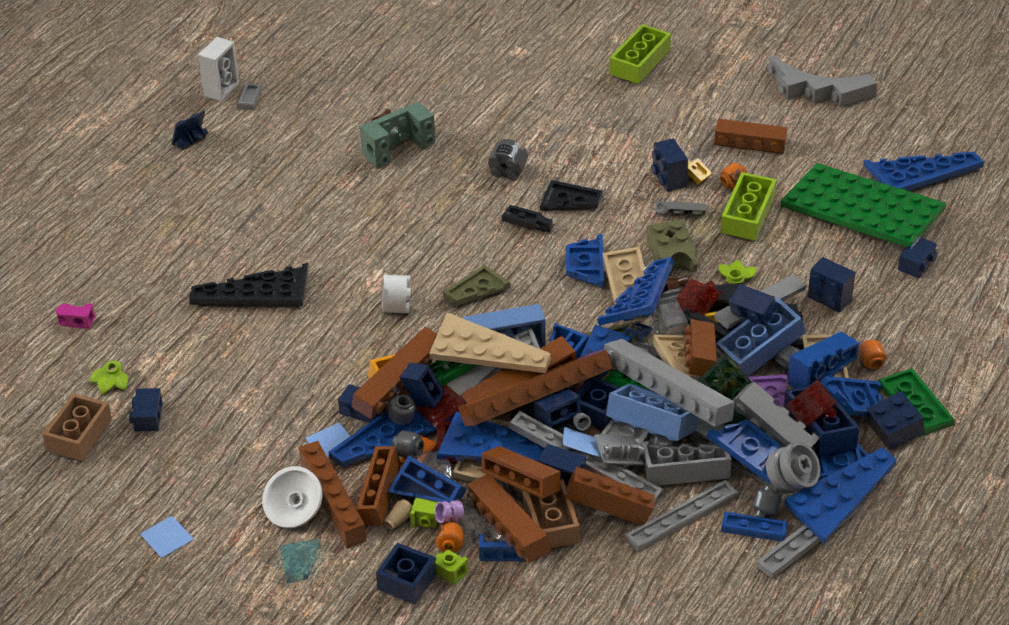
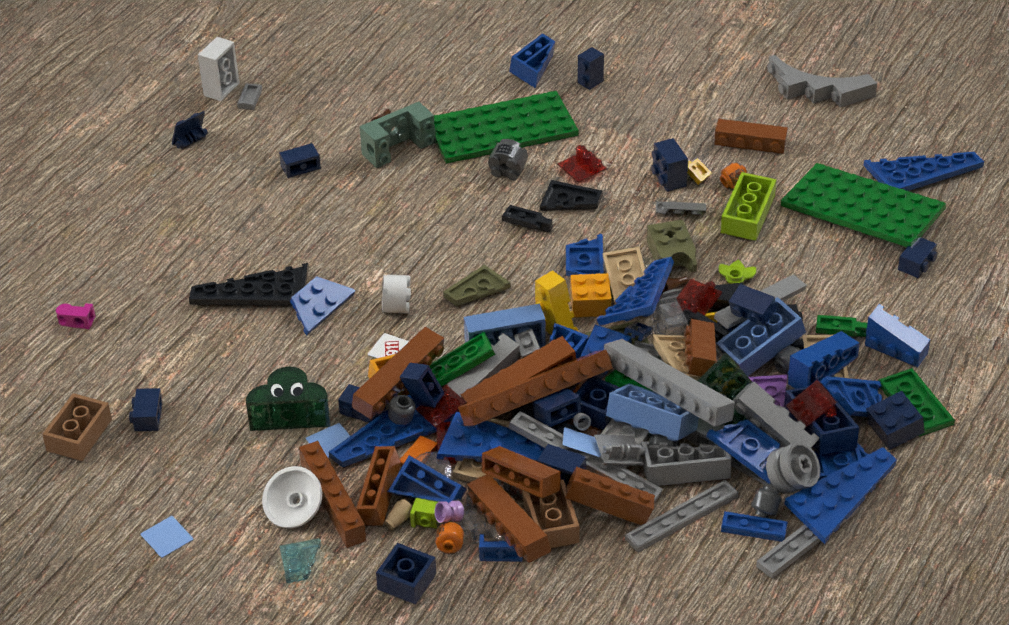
lime plate [90,360,128,395] -> none
dark grey head [392,430,424,458] -> none
tan wing [429,312,551,373] -> none
lime brick [435,549,468,586] -> none
lime brick [609,24,671,84] -> none
dark blue brick [807,257,856,312] -> none
orange head [858,340,887,369] -> none
none -> clear green brick [246,366,331,431]
none -> dark blue brick [279,143,321,178]
none -> wing [290,276,355,335]
none -> white sticker [368,333,409,358]
none -> green plate [434,91,579,164]
none -> blue wedge [509,33,555,88]
none -> yellow wedge [535,270,578,335]
none -> clear red hinge [557,145,607,183]
none -> light orange brick [570,273,611,317]
none -> dark blue brick [577,47,604,90]
none -> green hinge [816,315,868,337]
none -> blue wedge [865,304,930,368]

